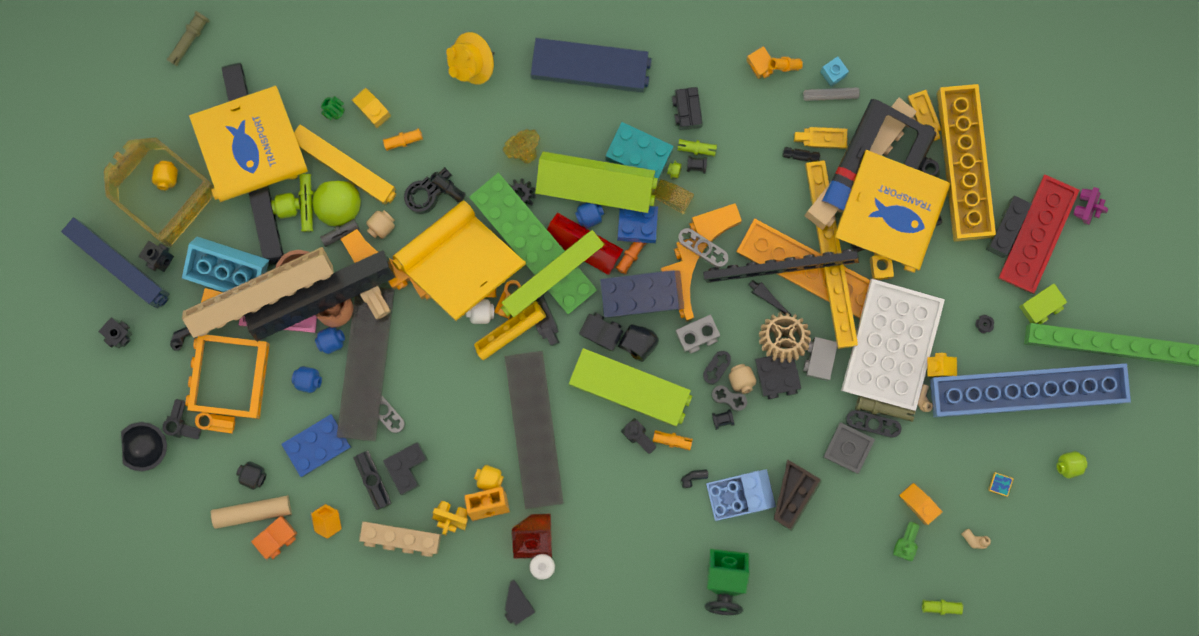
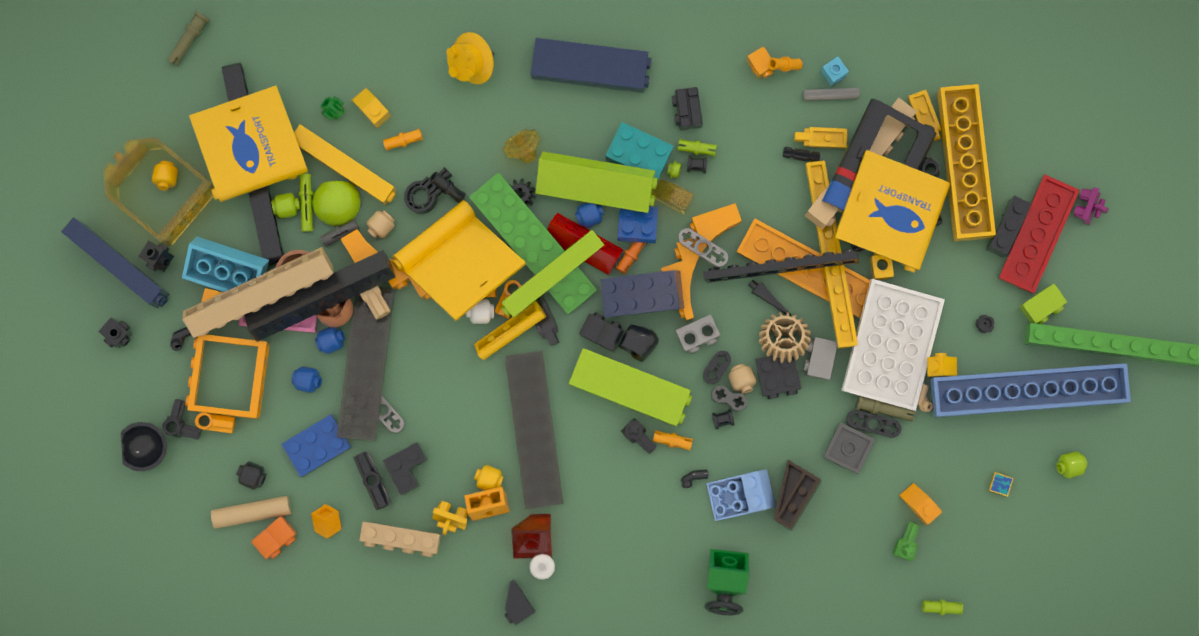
tan arm [961,528,991,549] -> none

